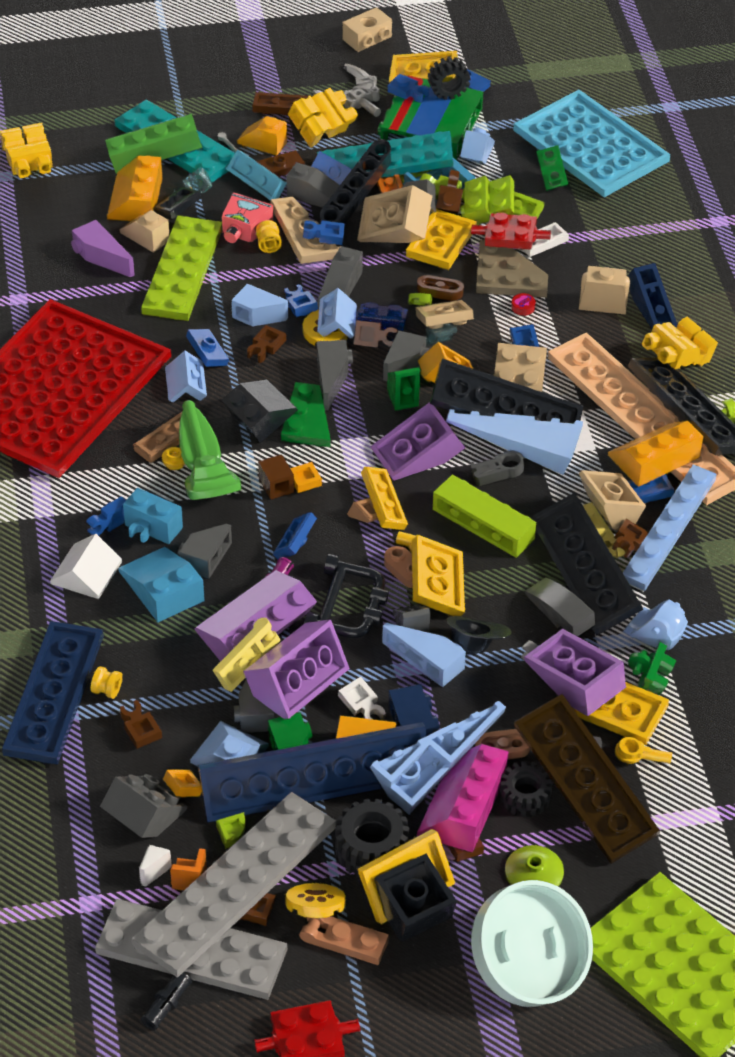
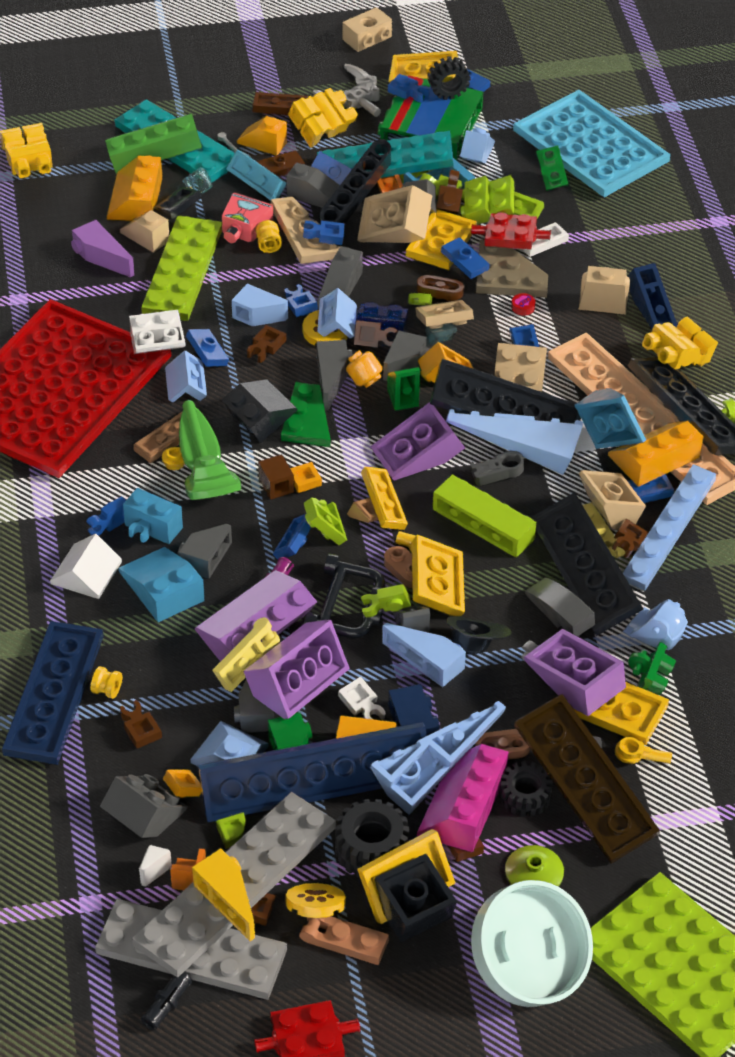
none -> white slope [129,310,185,354]
none -> yellow slope [192,849,255,942]
none -> lime wing [303,498,347,545]
none -> light orange head [346,350,383,388]
none -> lime plate [361,584,411,617]
none -> blue plate [441,237,490,279]
none -> dark azure slope [575,388,646,449]

